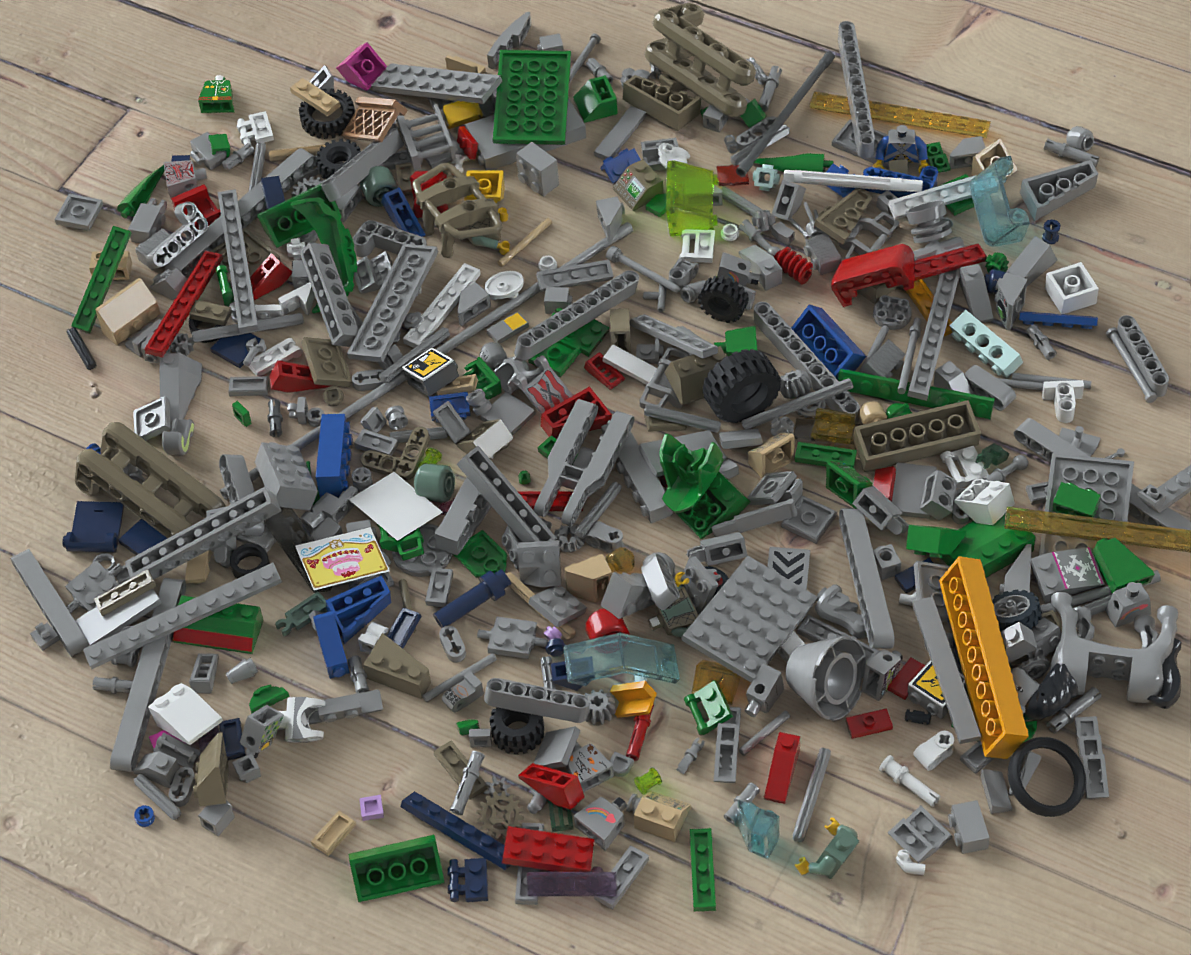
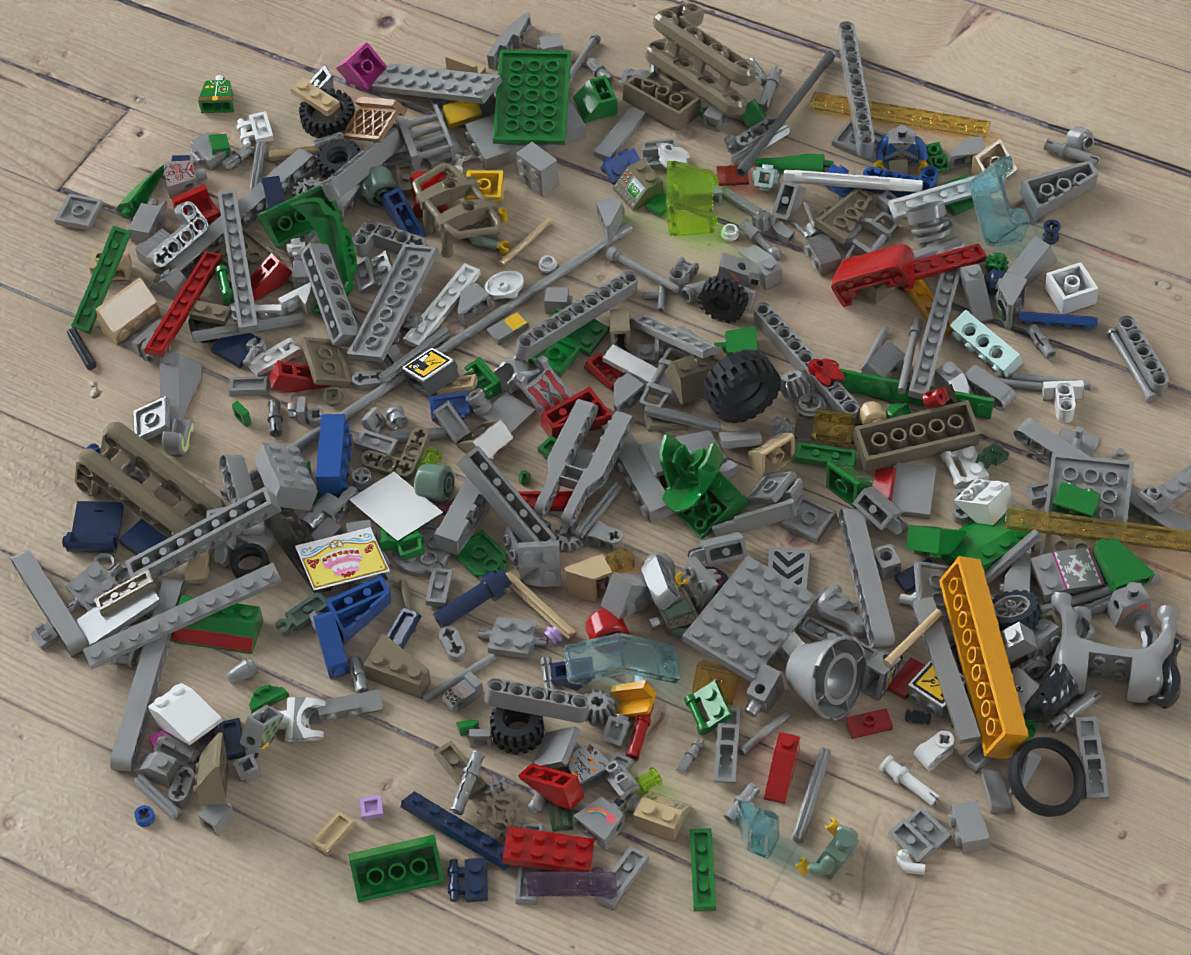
light grey pin [92,677,133,694] -> none
light grey gear [170,333,194,356] -> none
light grey slope [189,653,219,693] -> none
white leg [358,622,389,654] -> none
red plate [457,126,478,160] -> none
light grey head [479,342,508,371] -> none
light grey plate [528,586,587,627] -> none
light grey plate [536,259,614,292] -> none
dark blue plate [546,638,567,657] -> none
white plate [679,229,715,263] -> none
light grey axle [742,379,853,430] -> none
red piece [774,247,813,285] -> none
blue slope [791,304,867,380] -> none
light grey tile [873,295,912,330] -> none
light grey brick [920,470,957,521] -> none
light grey pin [983,455,1028,483] -> none
none -> light grey piece [313,131,344,148]
none -> light grey bracket [601,714,633,747]
none -> light grey hips [604,761,640,800]
none -> light grey slope [614,372,645,413]
none -> red plate [808,358,845,387]
none -> tan bar [883,609,942,667]
none -> red leg [923,384,958,409]
none -> light grey axle [985,529,1042,585]

